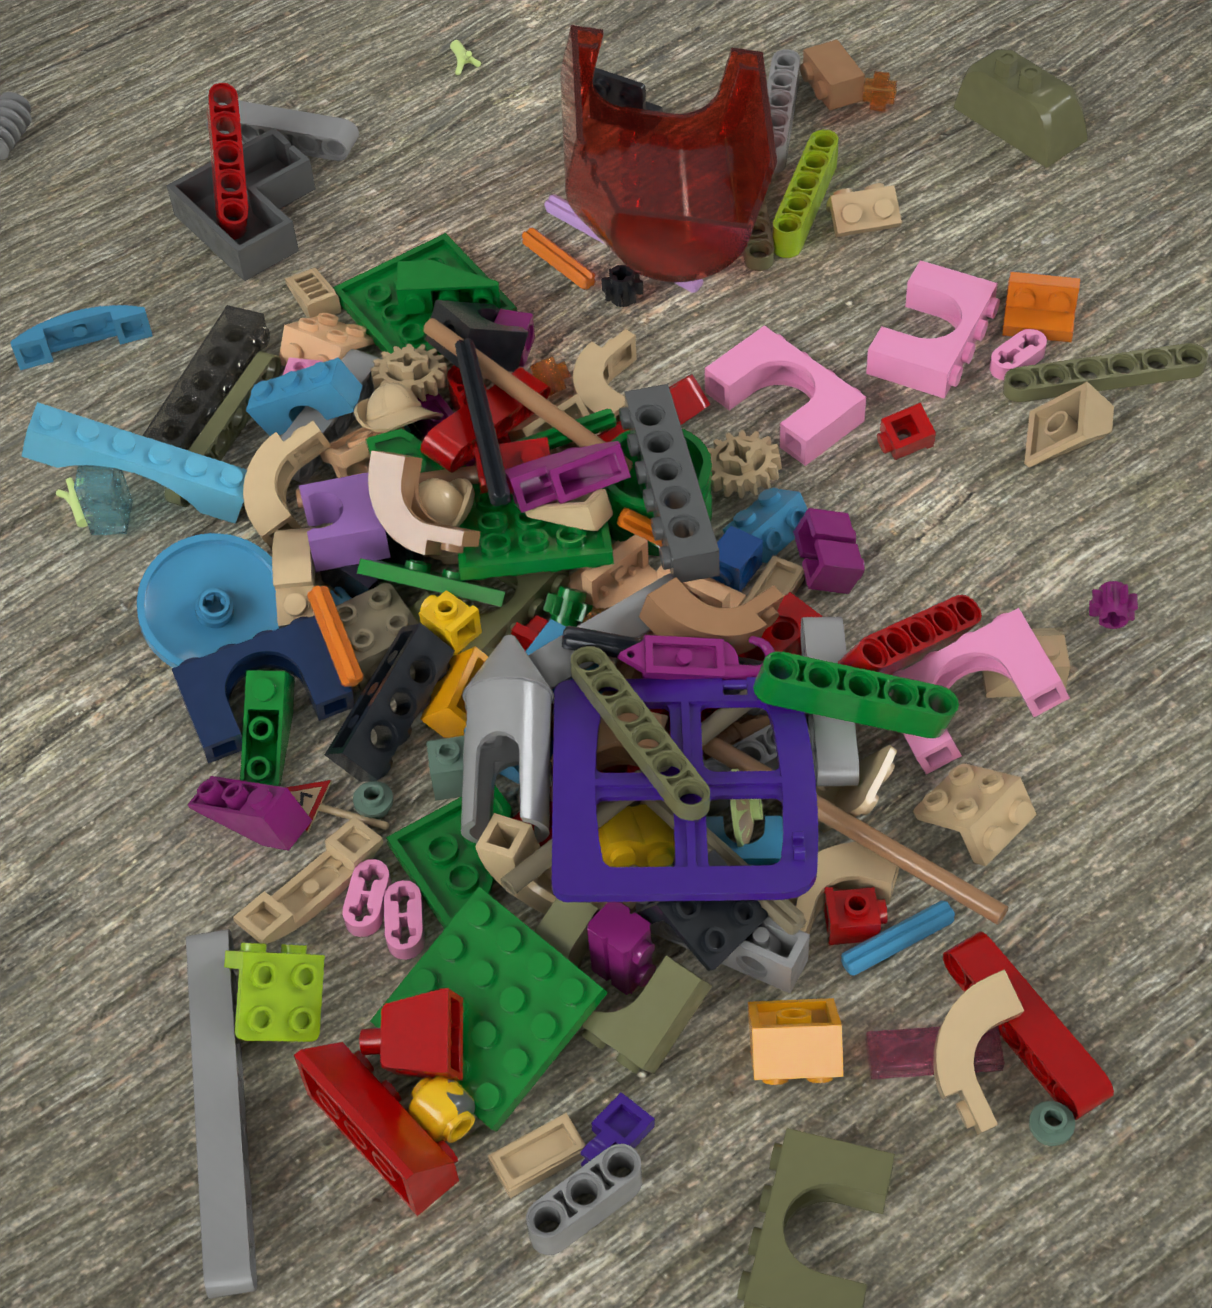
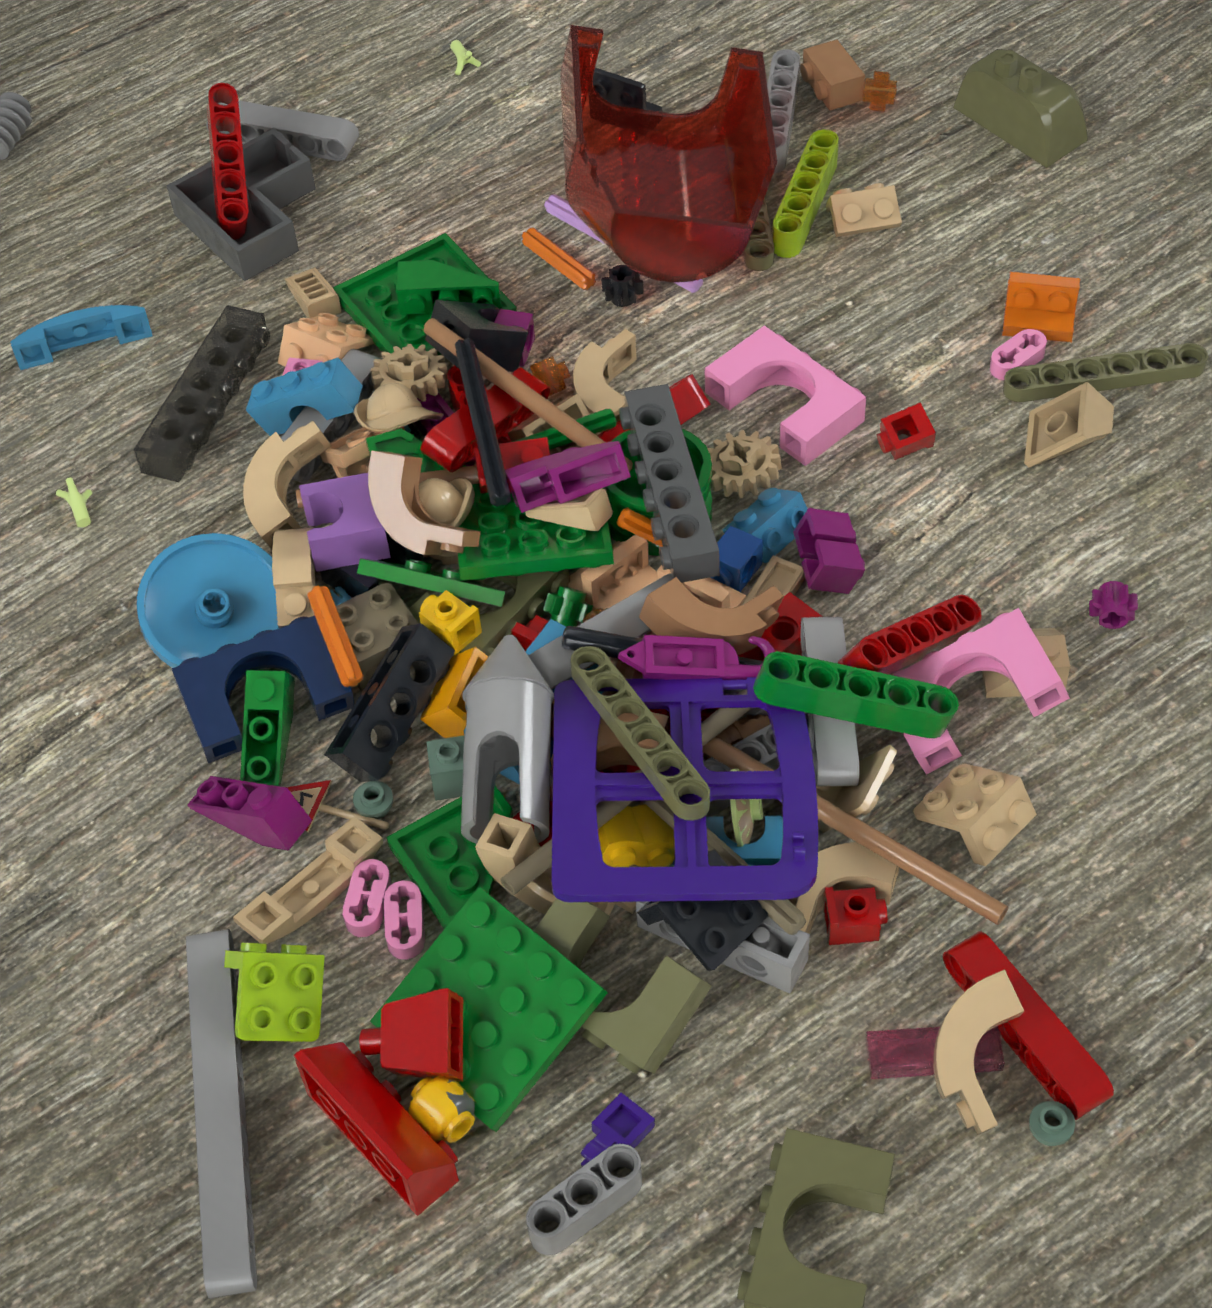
medium azure arch [21,402,247,524] -> none
clear light blue brick [74,465,133,535] -> none
olive beam [164,351,281,507] -> none
tan tile [488,1113,586,1198] -> none
magenta brick [587,902,656,995] -> none
light orange slope [748,998,843,1085] -> none
dark azure axle [841,901,955,975] -> none
bright pink arch [866,260,1000,399] -> none

